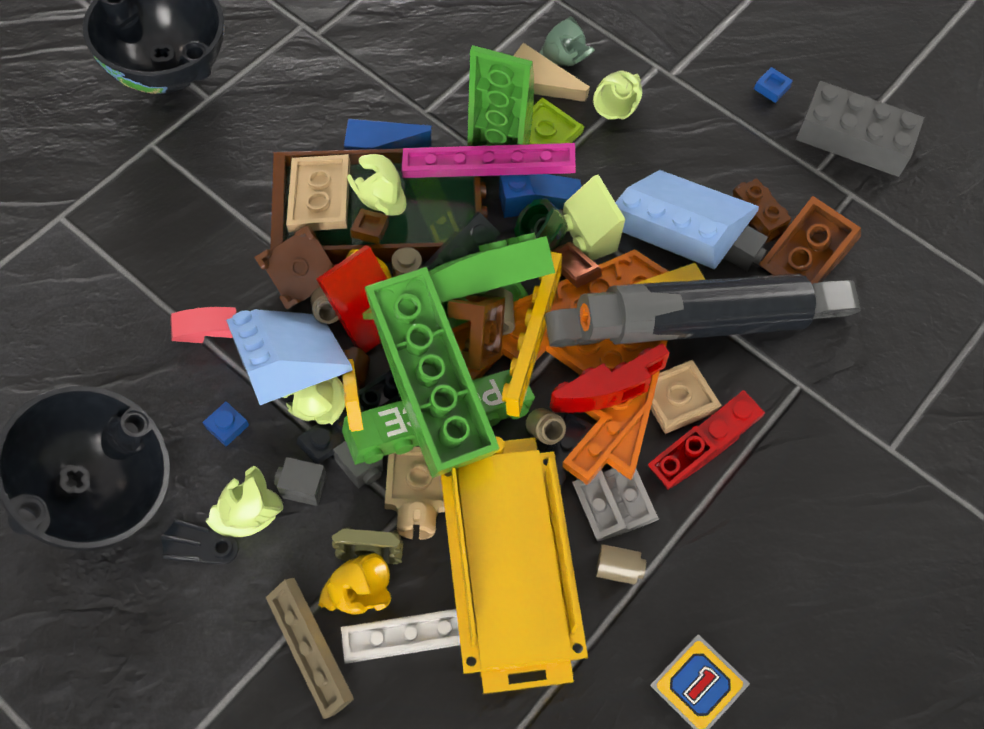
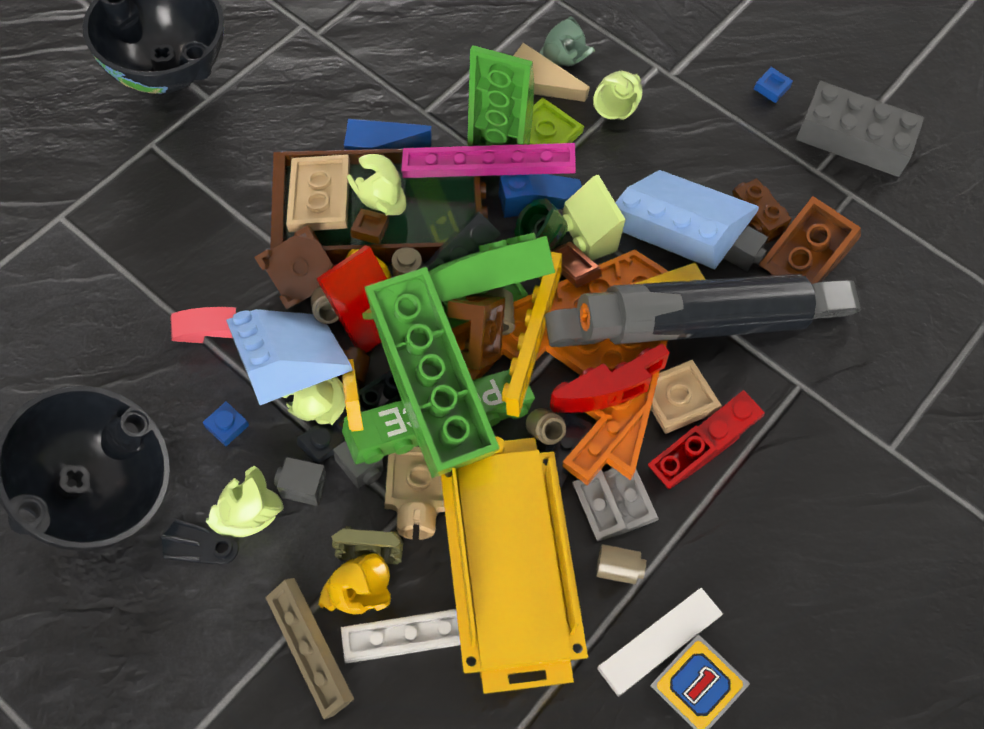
none -> white tile [597,588,723,697]

